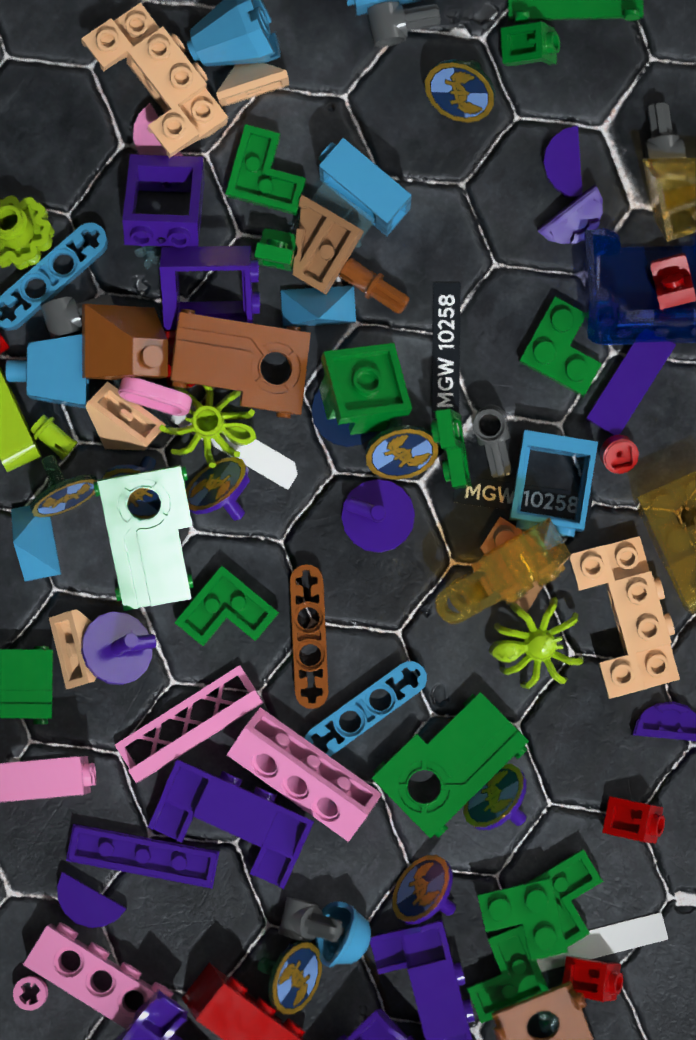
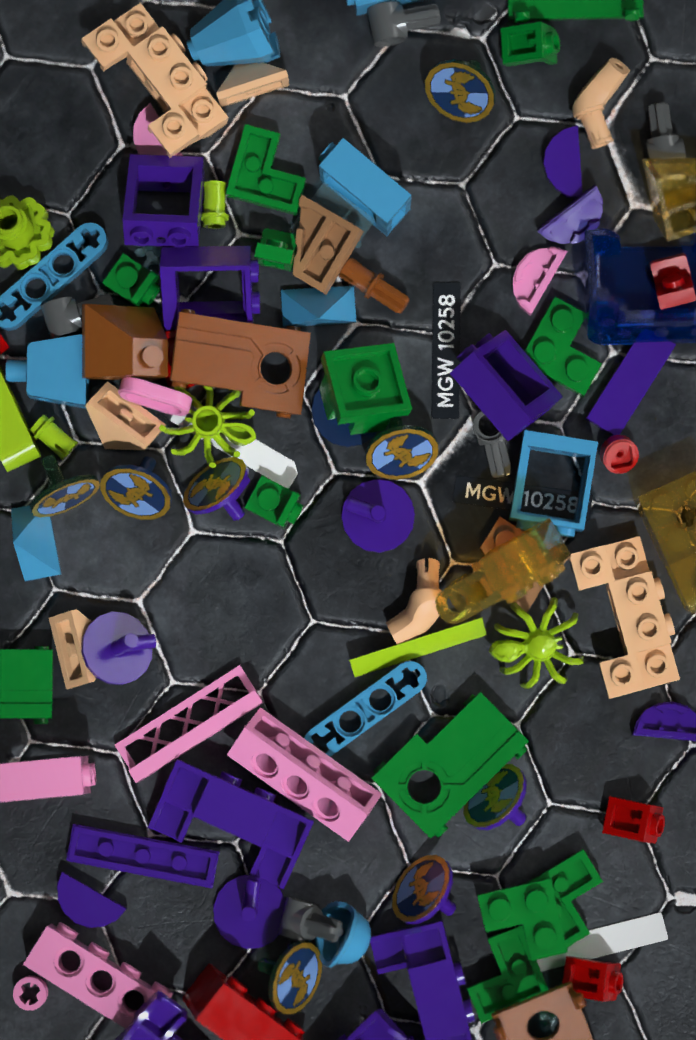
piece [93,465,194,611] -> none
green plate [174,566,279,647] -> none
dark orange beam [290,564,329,709] -> none
green plate [431,409,472,489] -> none
none -> green bracket [102,253,161,307]
none -> lime pin [201,180,229,229]
none -> dark purple shield [213,875,286,949]
none -> green bracket [244,475,304,529]
none -> lime sticker [349,618,487,677]
none -> light nougat arm [386,558,446,644]
none -> dark purple window [450,330,563,441]
none -> bright pink tile [512,247,567,316]
none -> light nougat arm [572,58,630,149]

